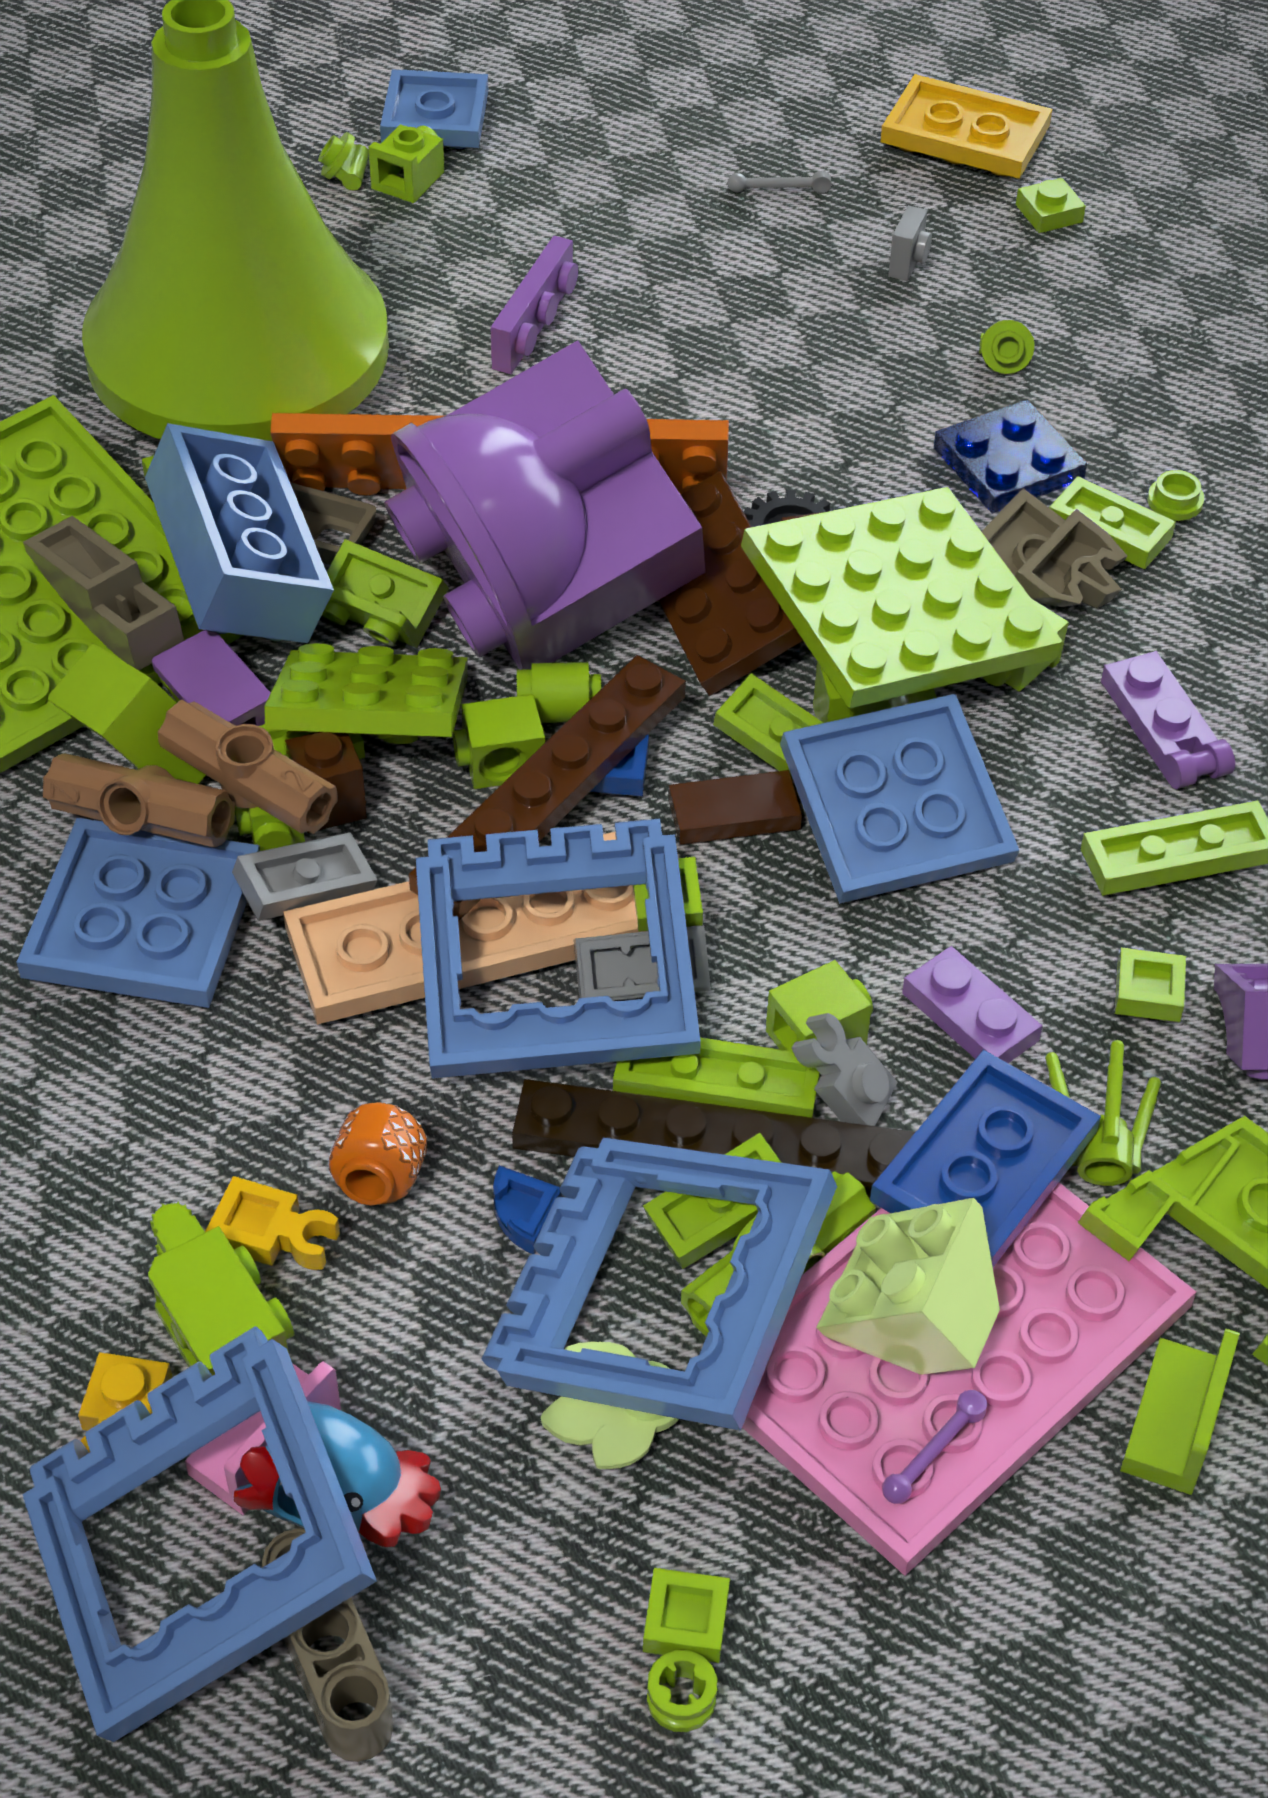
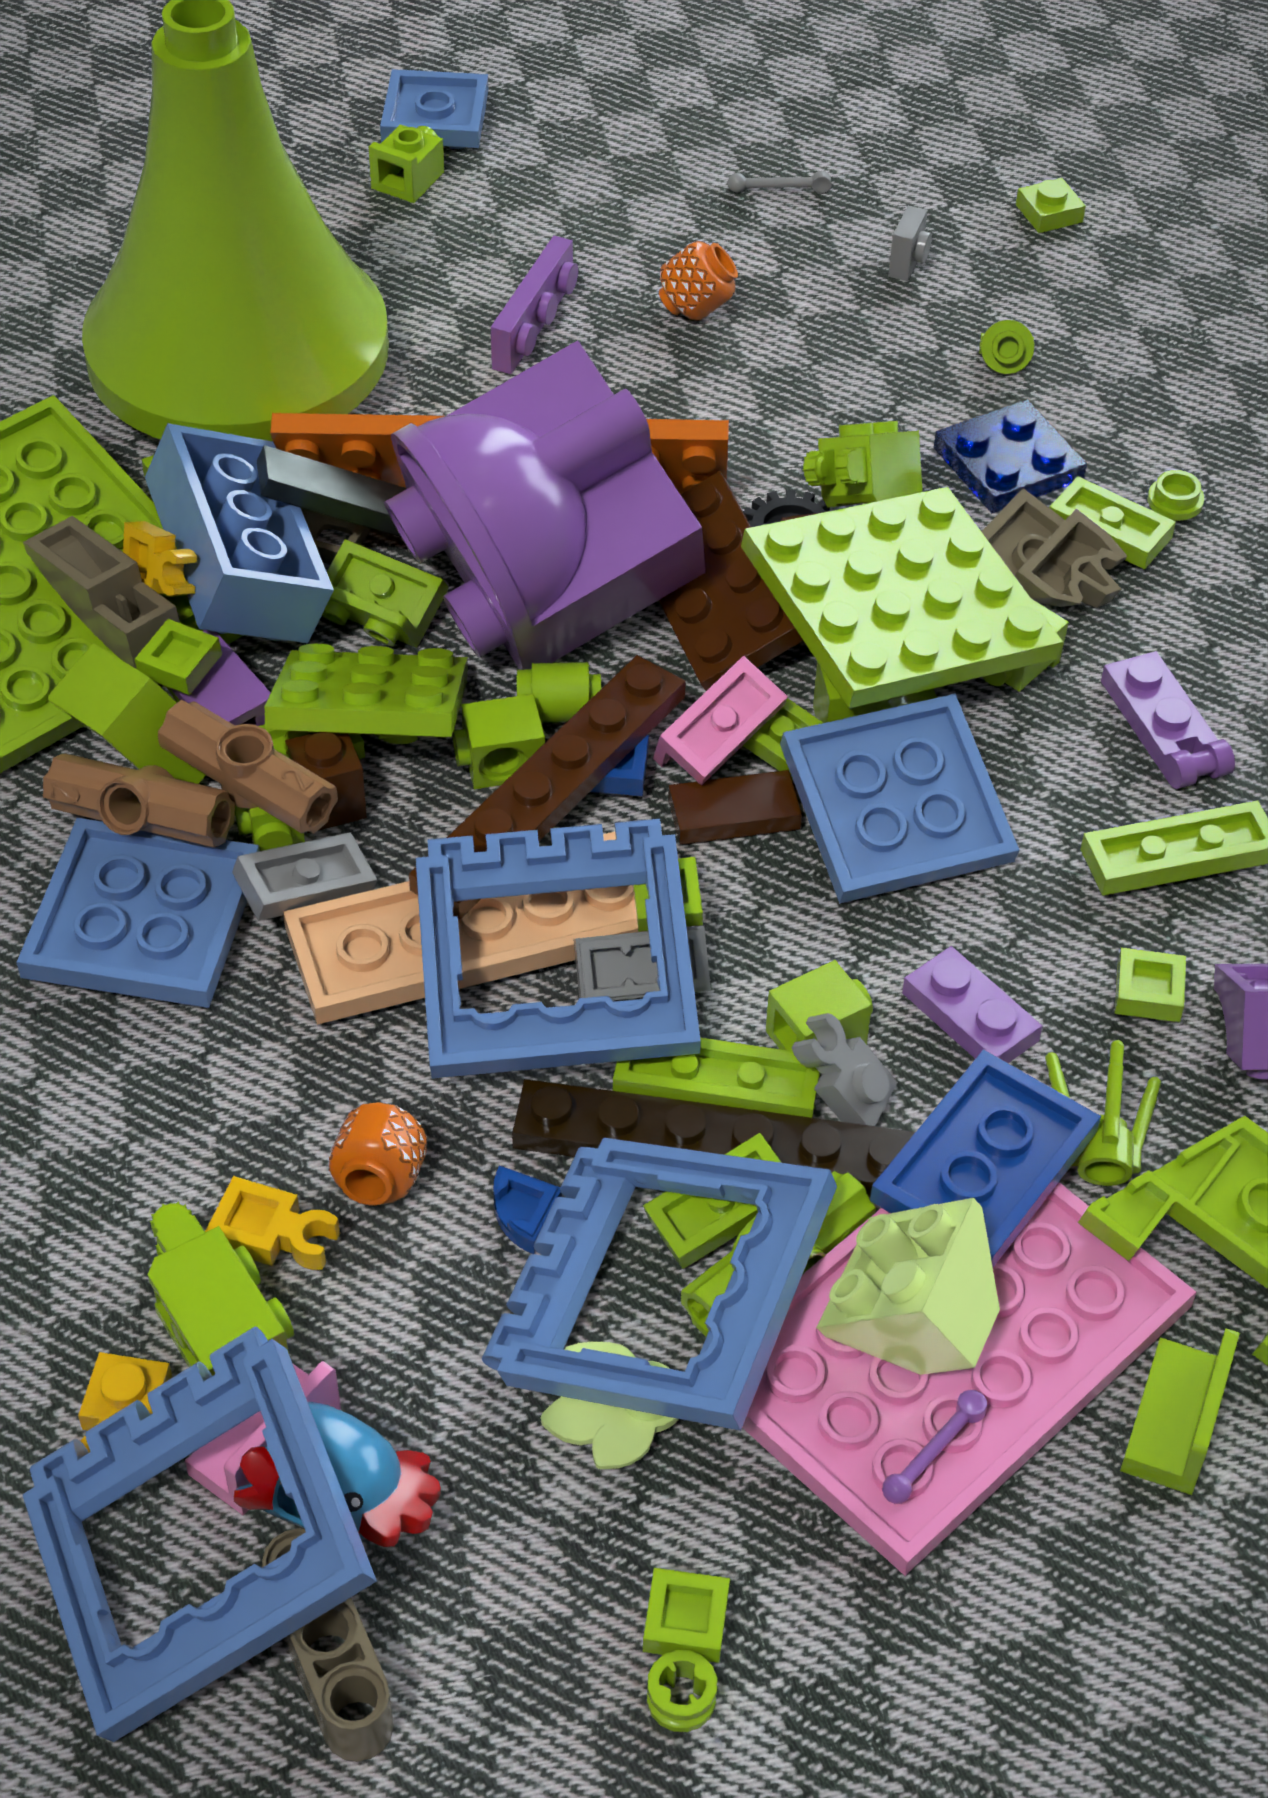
lime plate [318,132,369,191] -> none
yellow plate [880,74,1052,179] -> none
none -> yellow plate [123,521,197,596]
none -> lime plate [134,619,222,695]
none -> pearl dark grey tile [257,445,407,537]
none -> bright pink panel [653,656,788,786]
none -> orange head [659,241,738,320]
none -> lime hinge [802,421,923,507]

